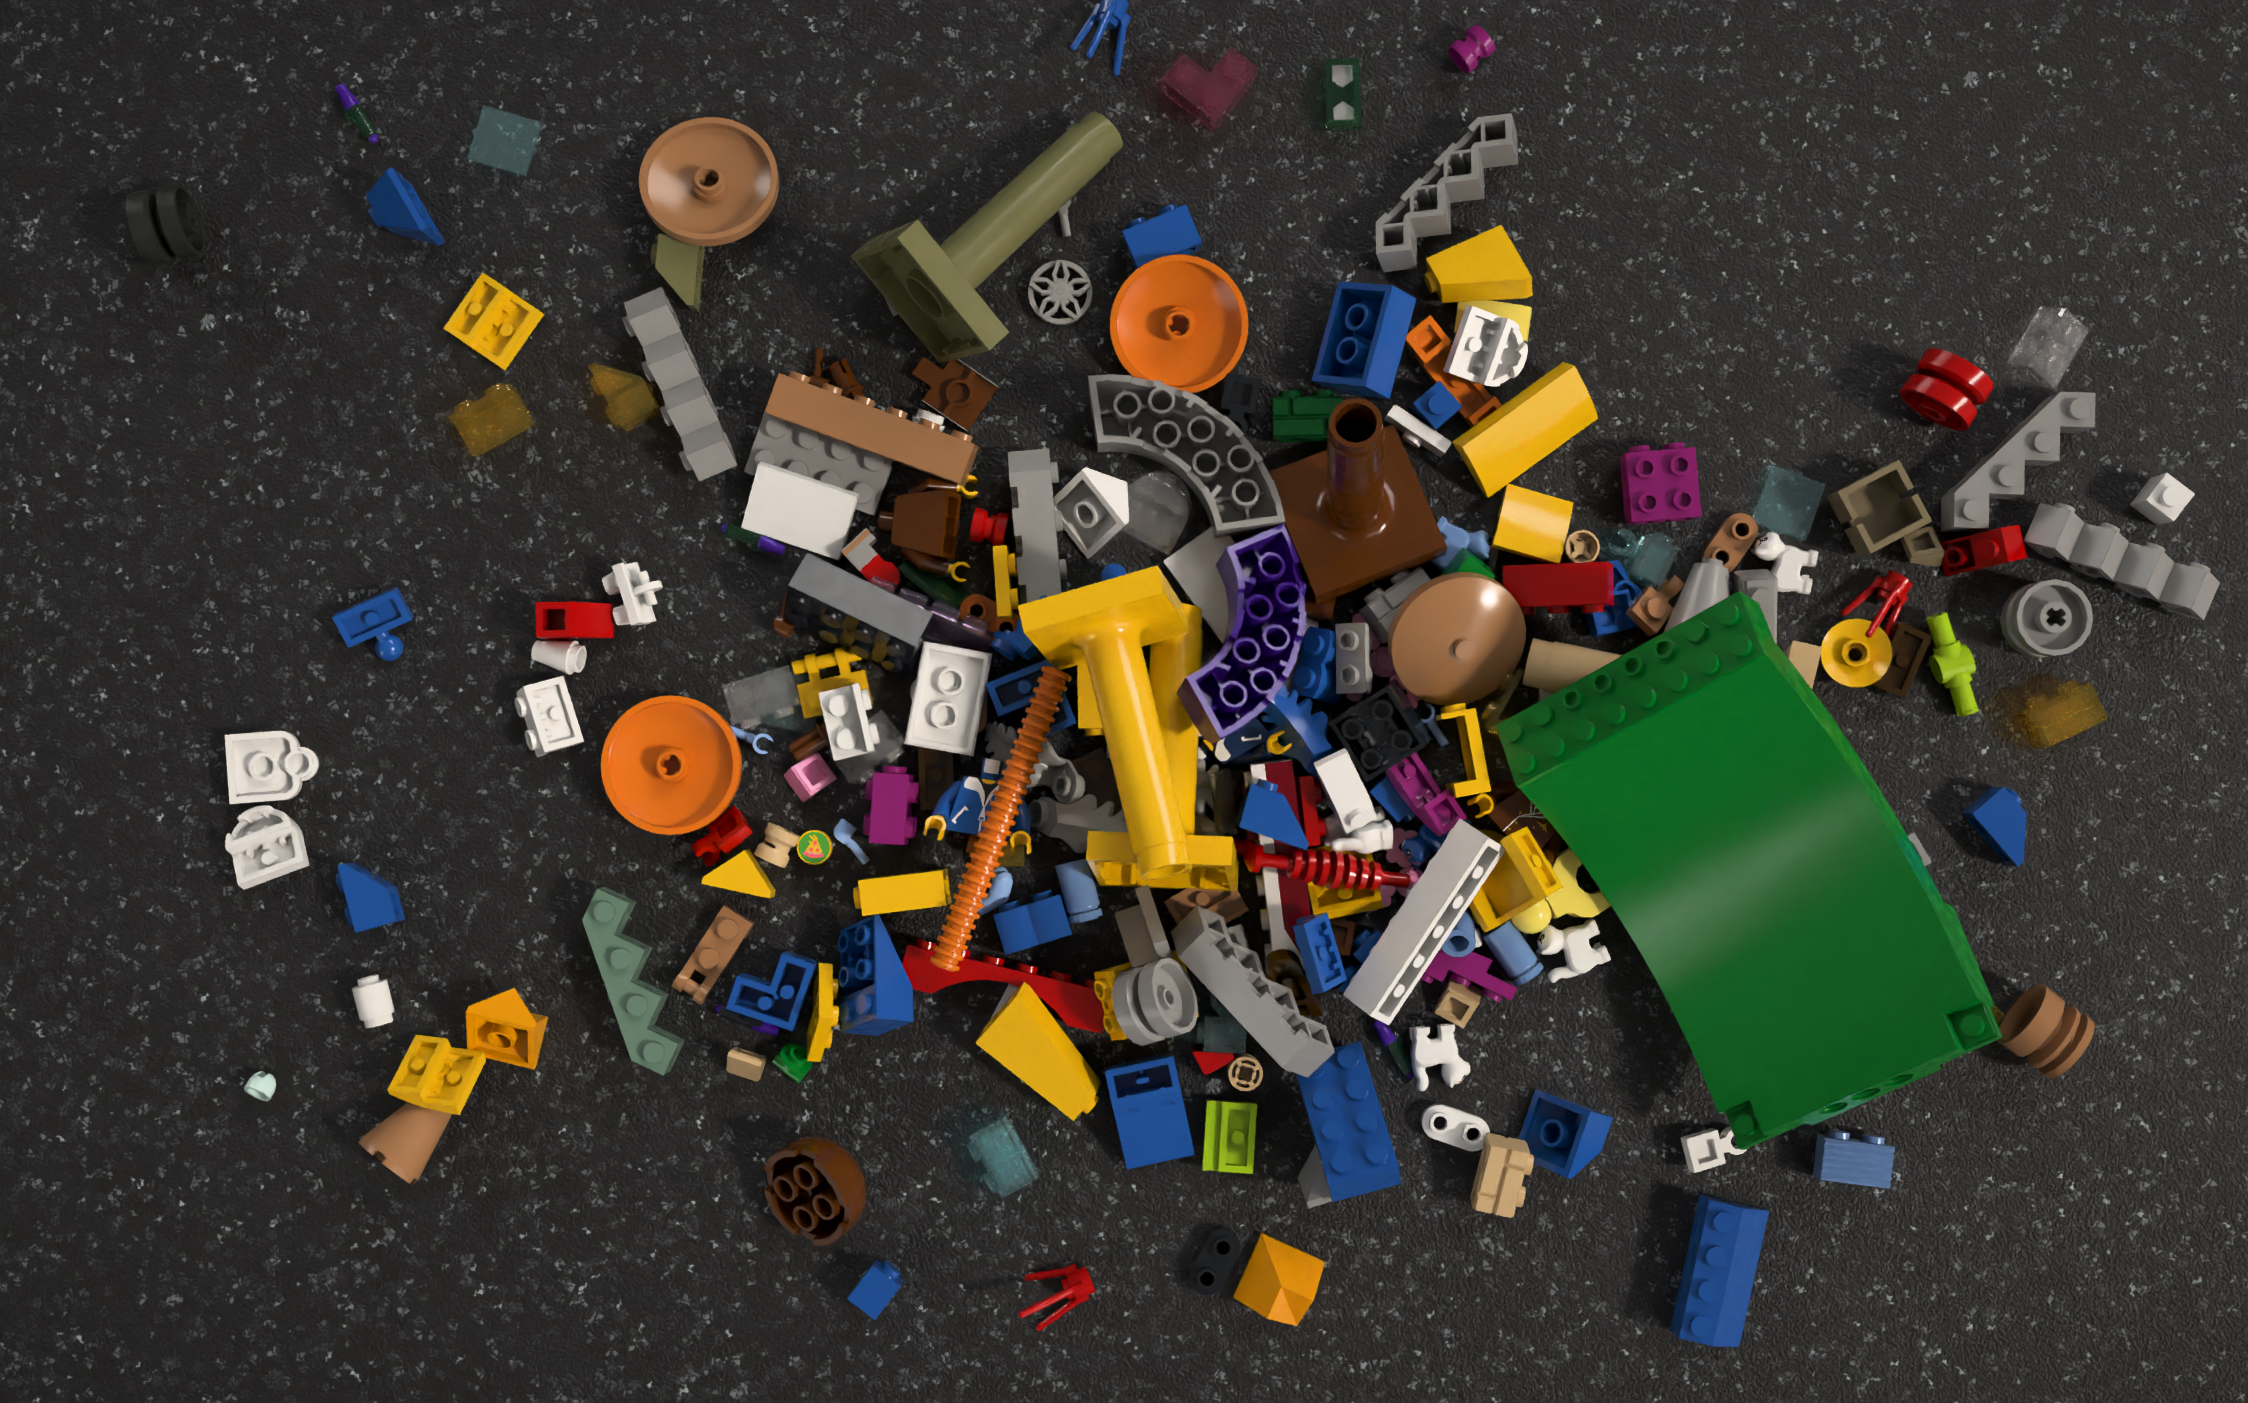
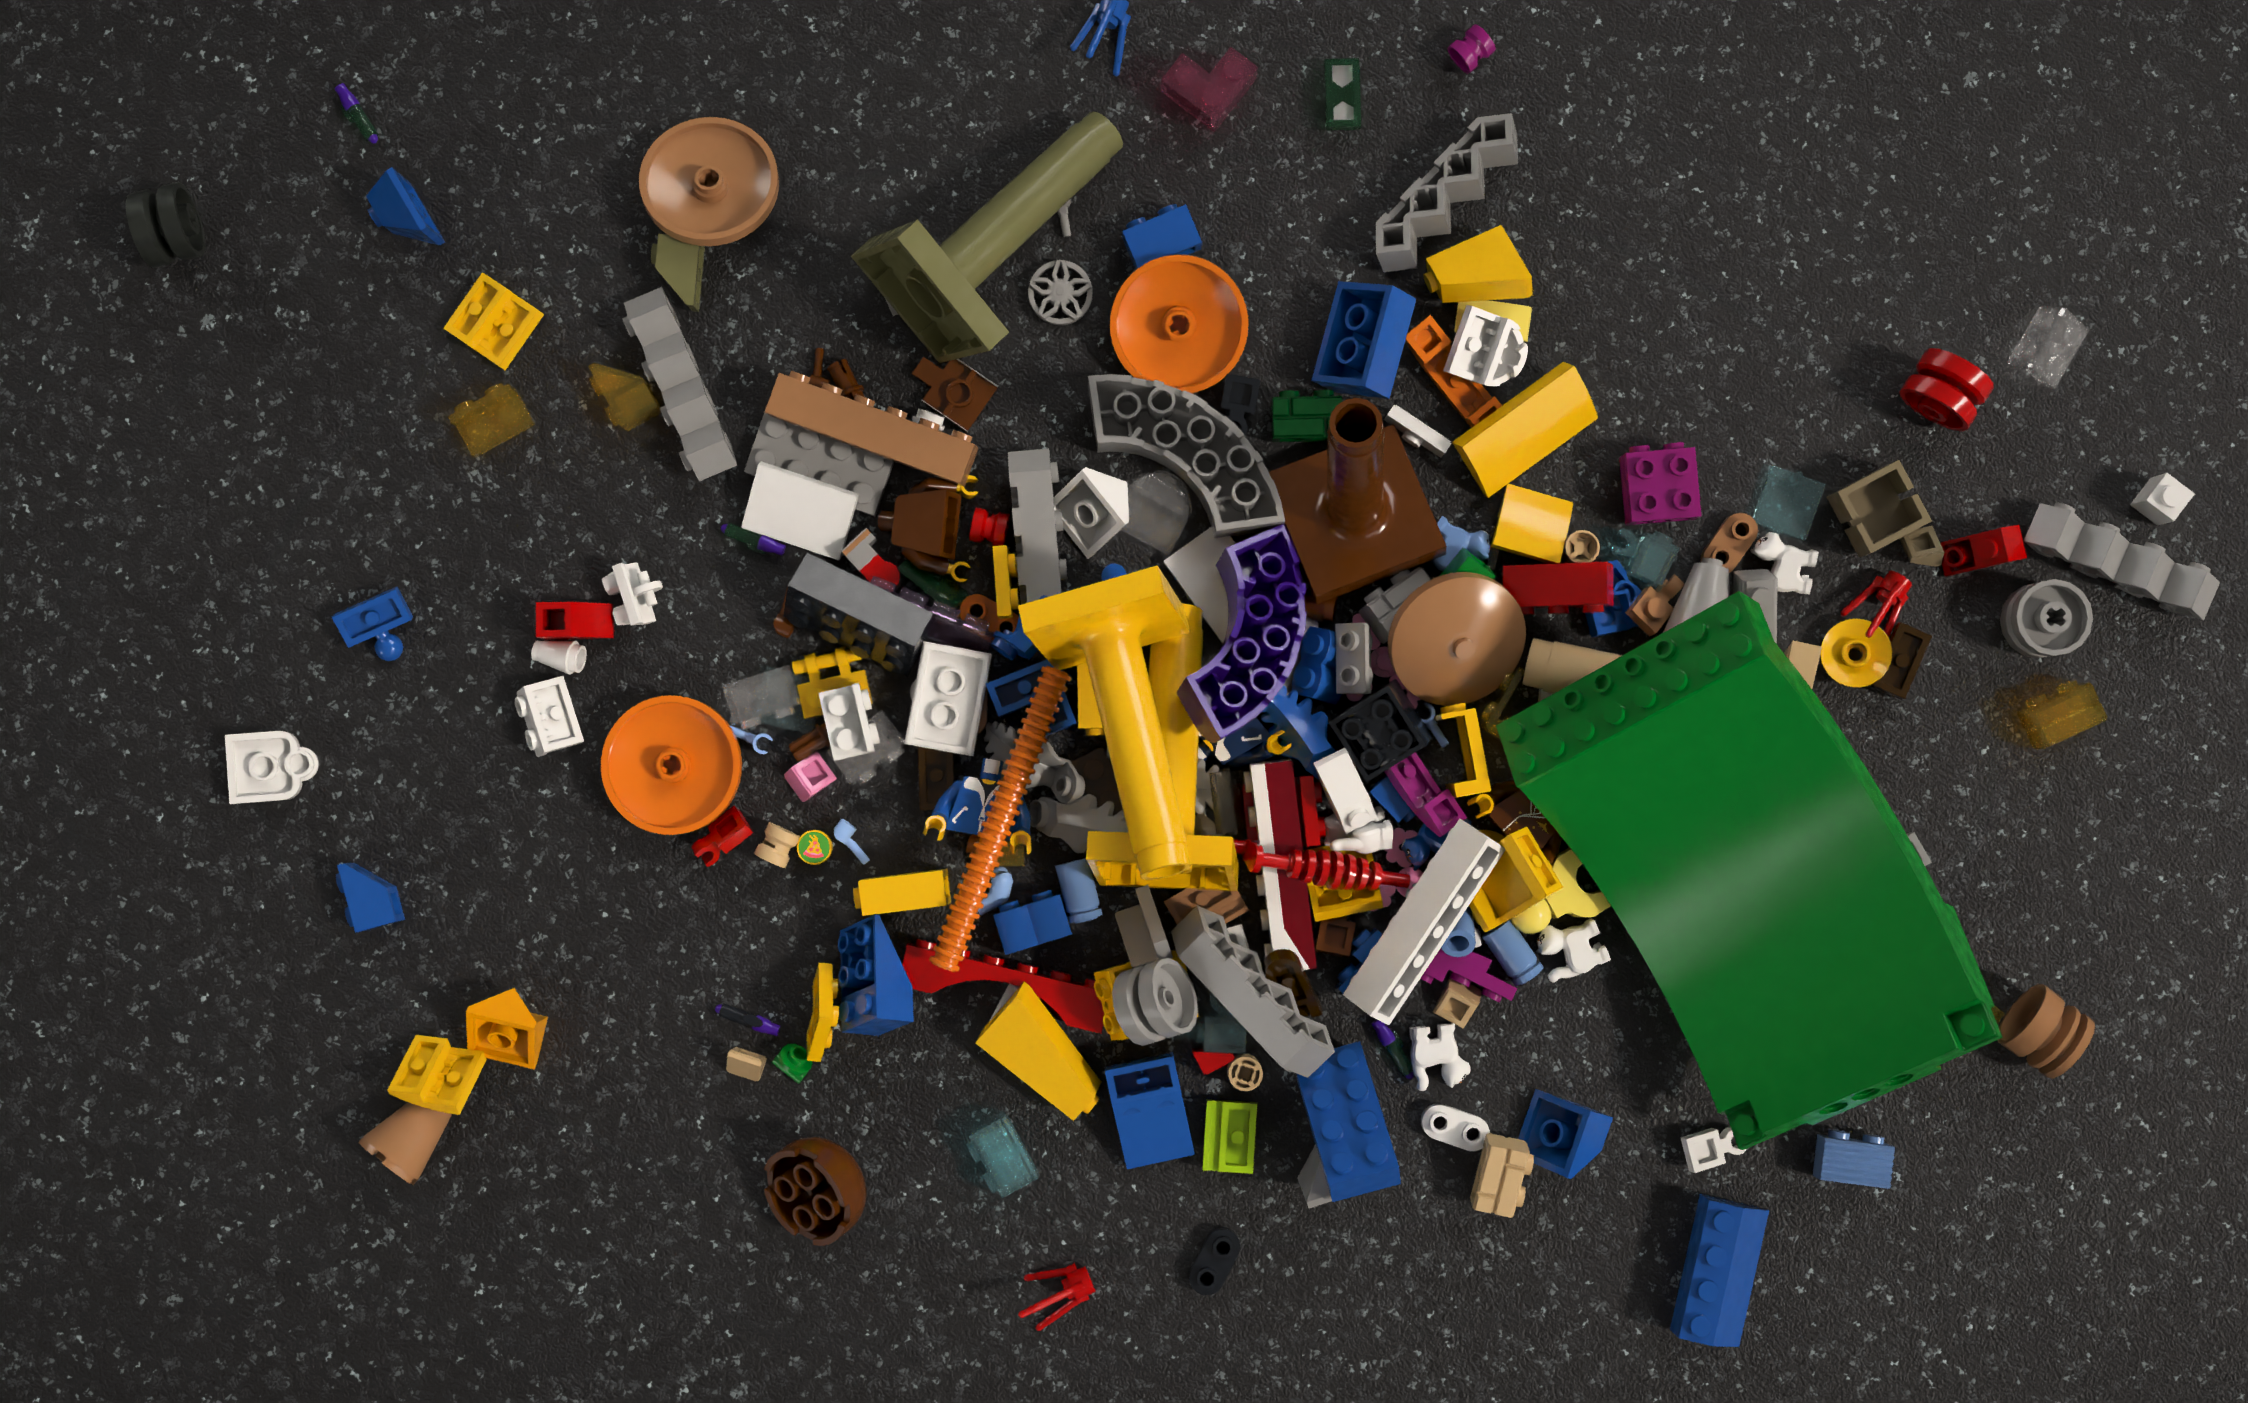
white slope [225,805,309,890] -> none
light aqua hinge [244,1071,276,1101] -> none
white brick [352,974,395,1028] -> none
clear light blue piece [467,105,542,177] -> none
sand green brick [582,887,685,1075] -> none
medium nougat plate [671,905,755,1006] -> none
yellow slope [701,849,776,899] -> none
blue brick [726,951,820,1031] -> none
blue brick [847,1259,903,1320] -> none
magenta brick [863,766,919,845] -> none
light orange slope [1233,1232,1325,1326] -> none
blue slope [1235,778,1309,850] -> none
blue bracket [1293,912,1347,994] -> none
blue brick [1409,381,1462,431] -> none
lime pin [1926,612,1979,717] -> none
light grey brick [1941,392,2096,533] -> none
blue slope [1961,787,2027,867] -> none

